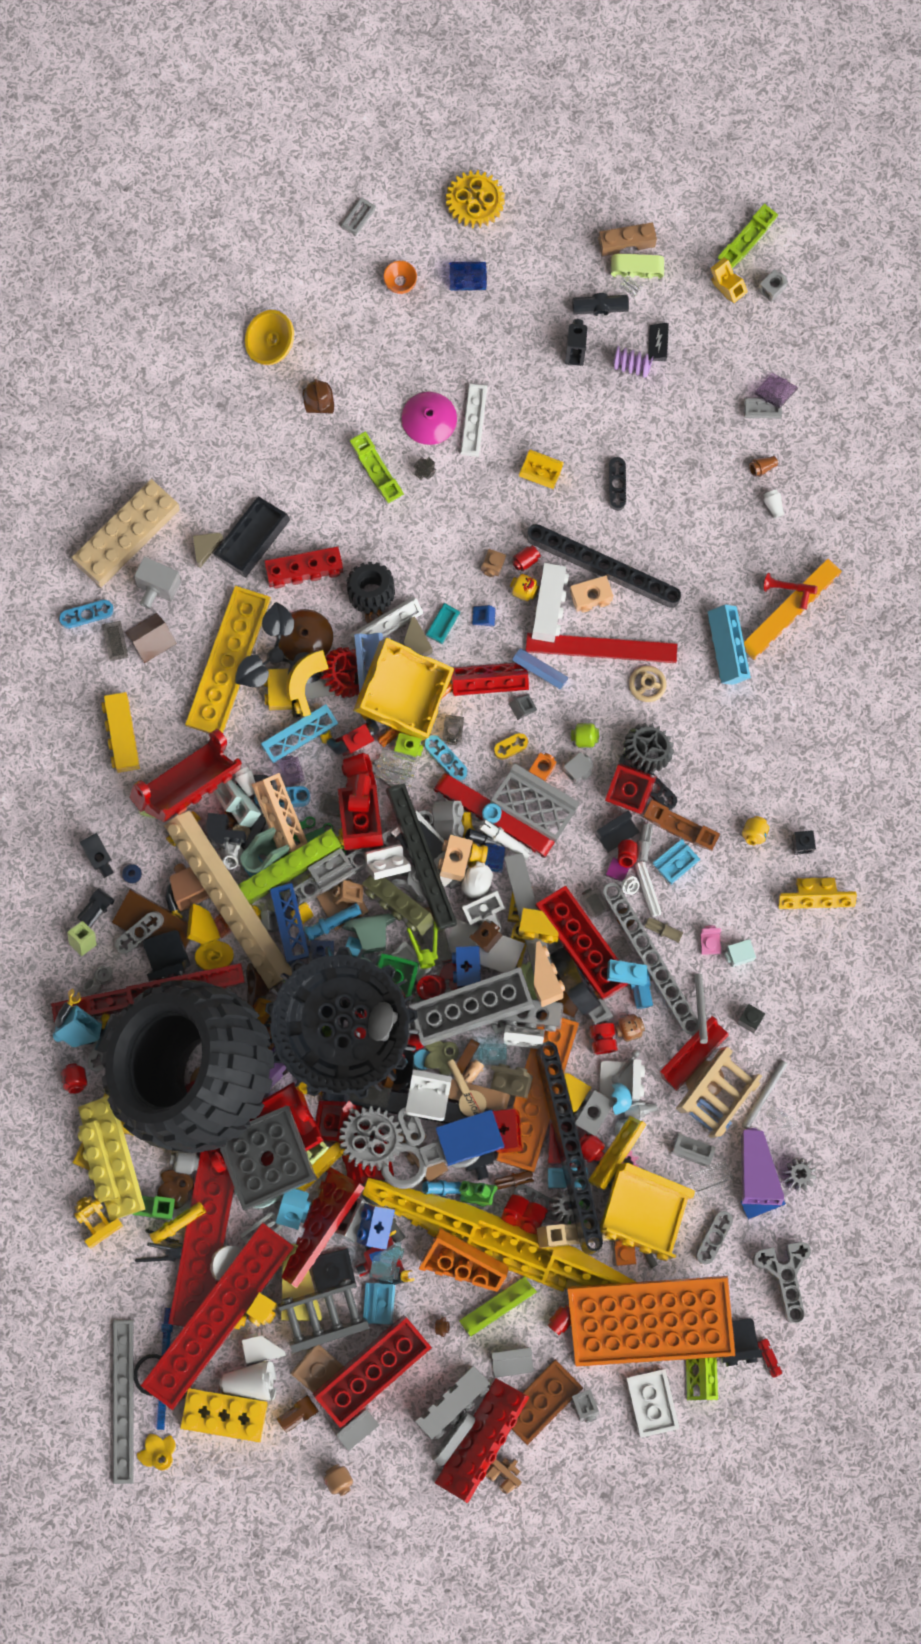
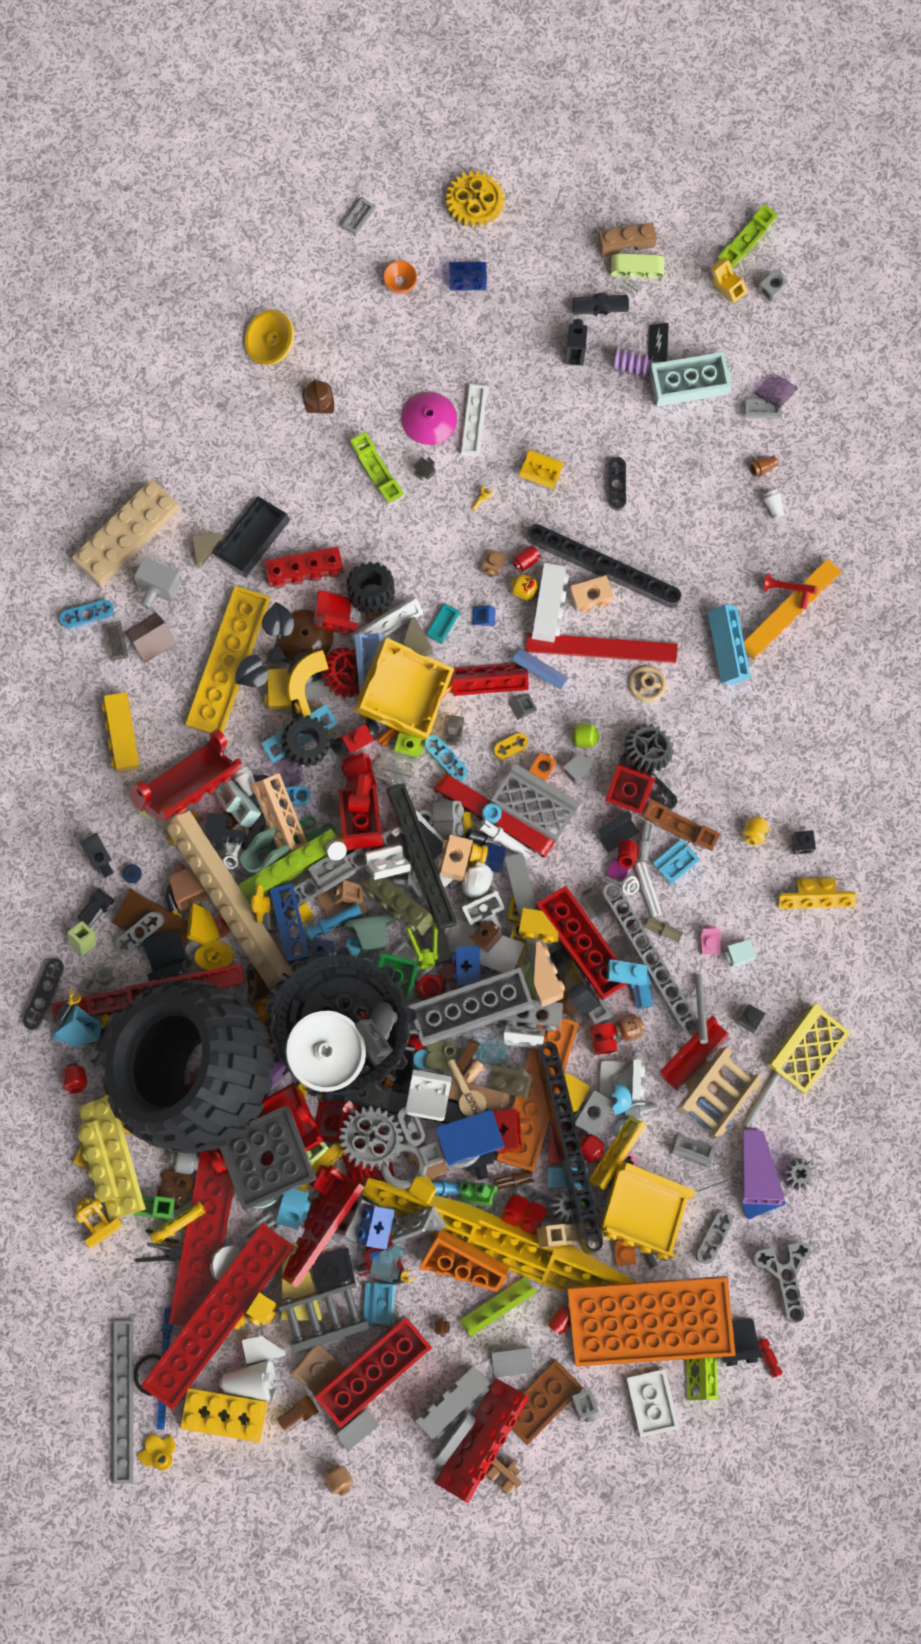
none -> black beam [23,958,64,1031]
none -> yellow plate [251,884,270,923]
none -> black tyre [281,715,331,767]
none -> white dish [285,1011,366,1092]
none -> red bracket [309,1164,344,1196]
none -> red bracket [313,590,358,636]
none -> white tile [326,840,346,860]
none -> dark grey panel [355,1019,393,1065]
none -> light grey bracket [391,1206,446,1244]
none -> yellow slope [409,1176,437,1204]
none -> yellow hand [471,485,492,510]
none -> light aqua brick [649,352,731,406]
none -> light yellow fence [766,1003,850,1094]

